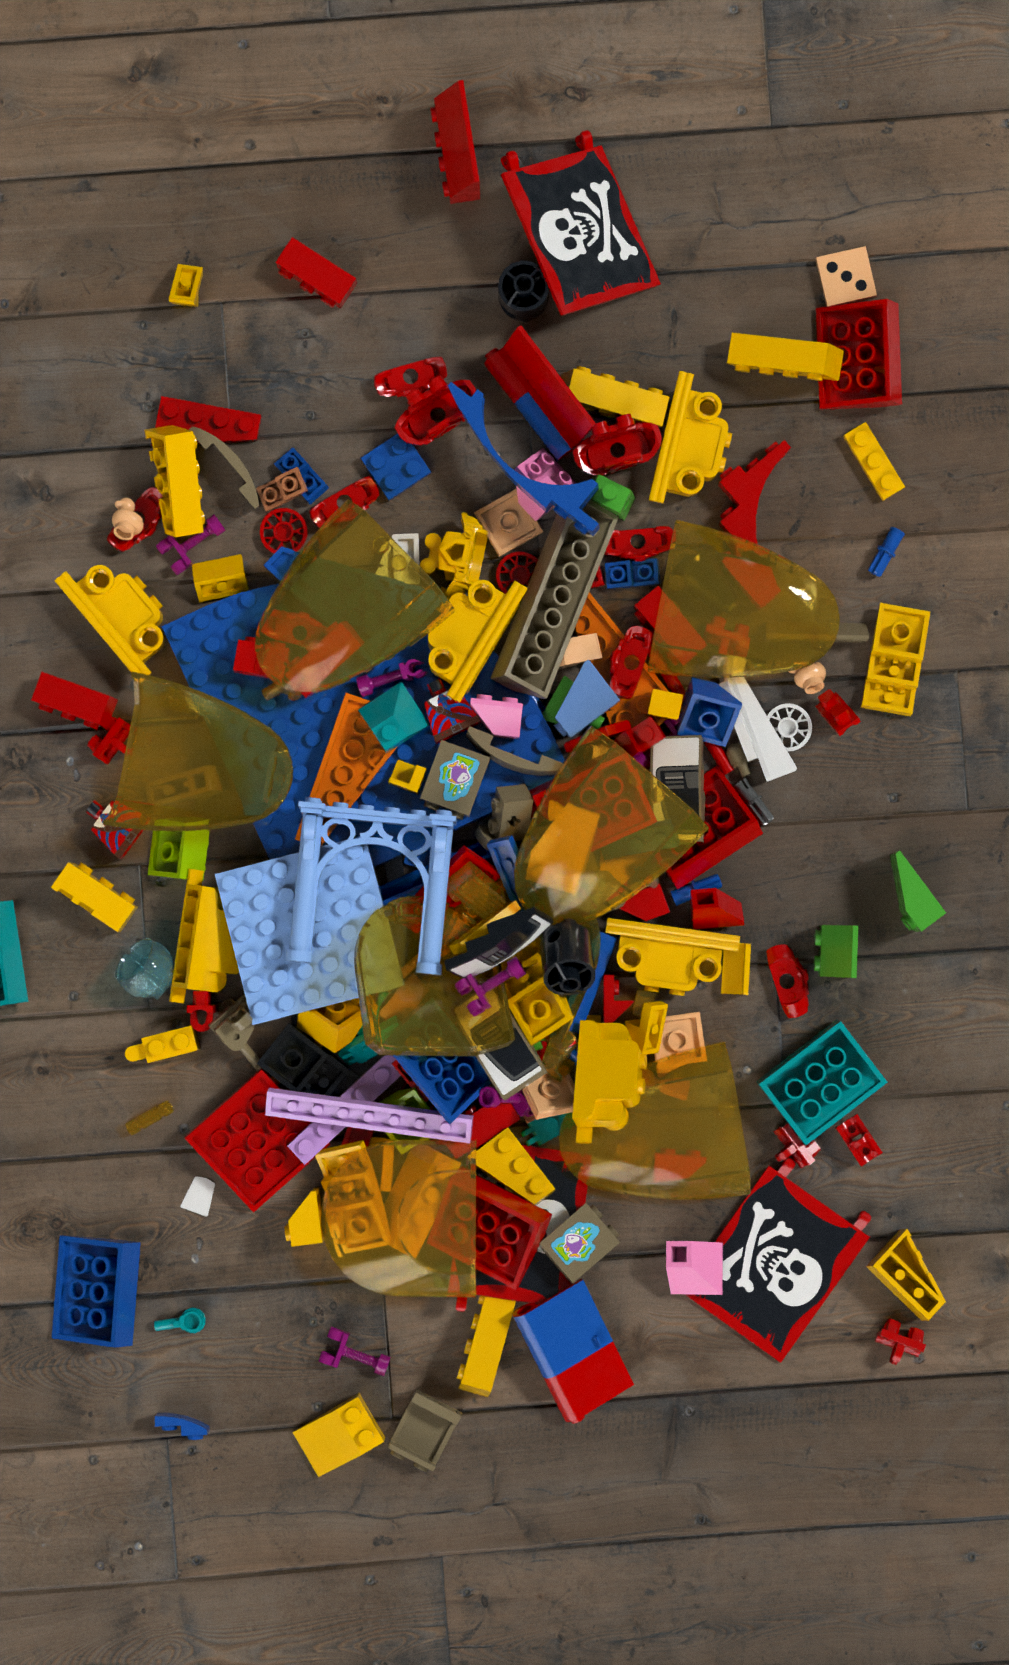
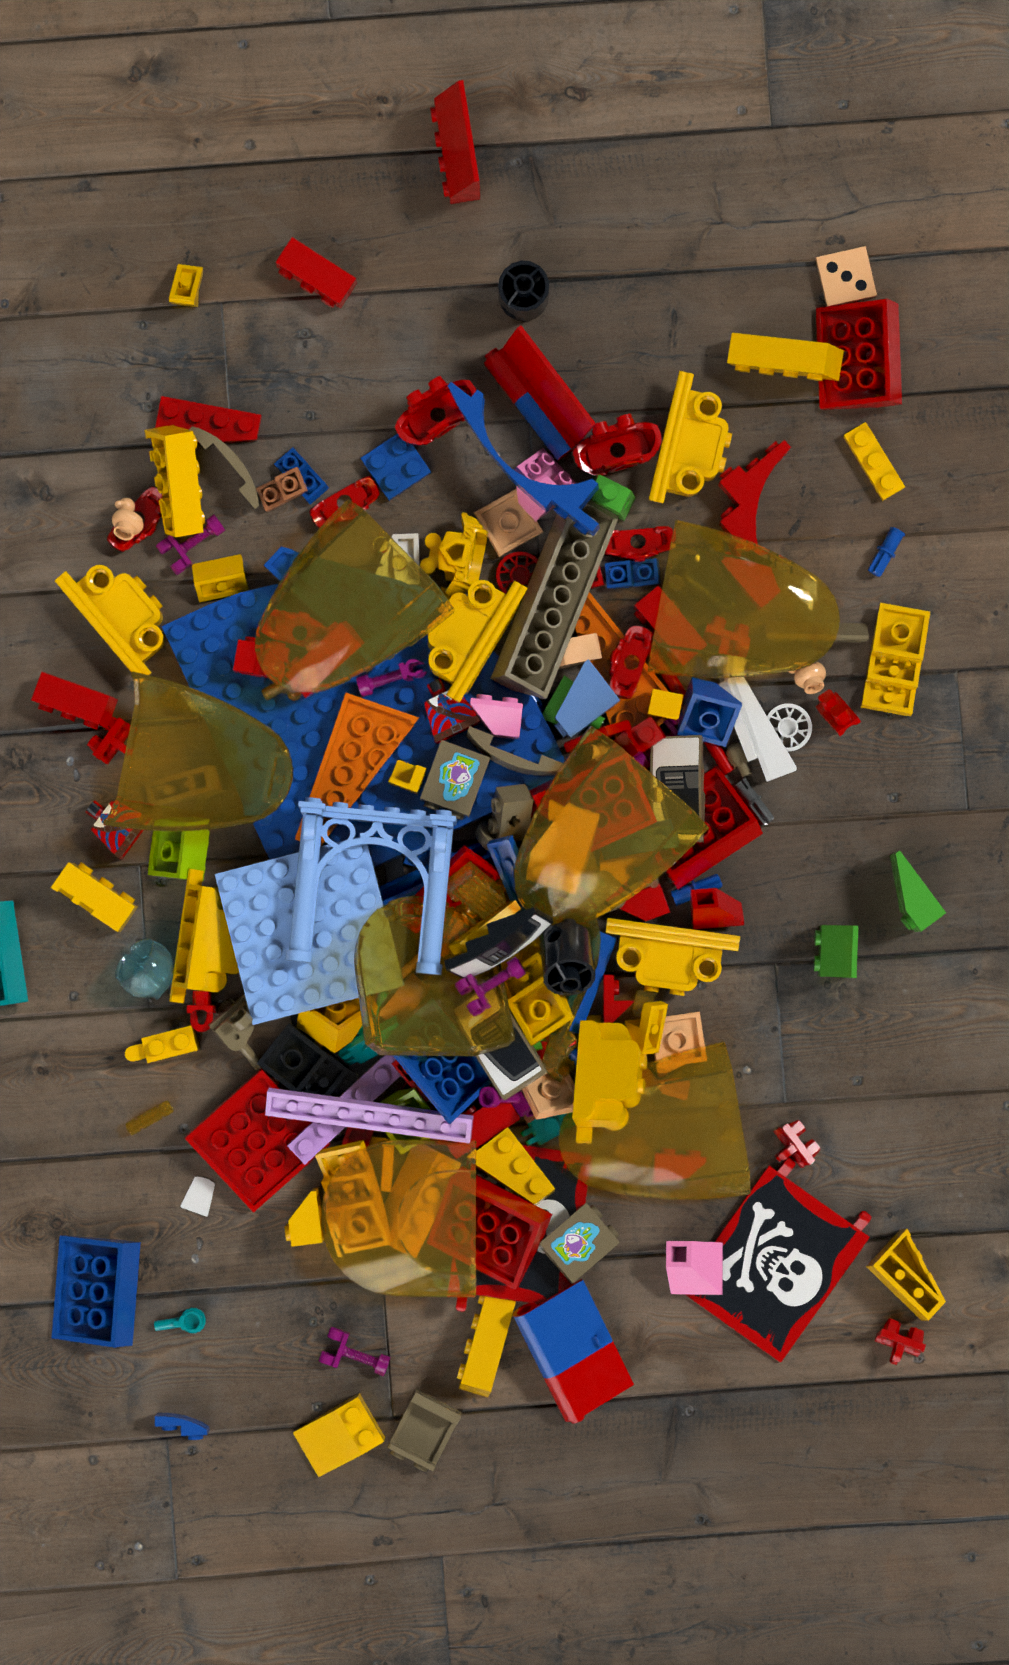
red wheel [260,508,308,554] -> none
teal slope [358,682,430,753] -> none
red piece [374,357,447,398] -> none
flag [501,130,661,316] -> none
yellow wedge [561,366,670,428] -> none
yellow panel [721,943,751,995] -> none
teal slope [756,1019,888,1145] -> none
red piece [767,944,809,1018] -> none
red hips [835,1113,883,1167] -> none

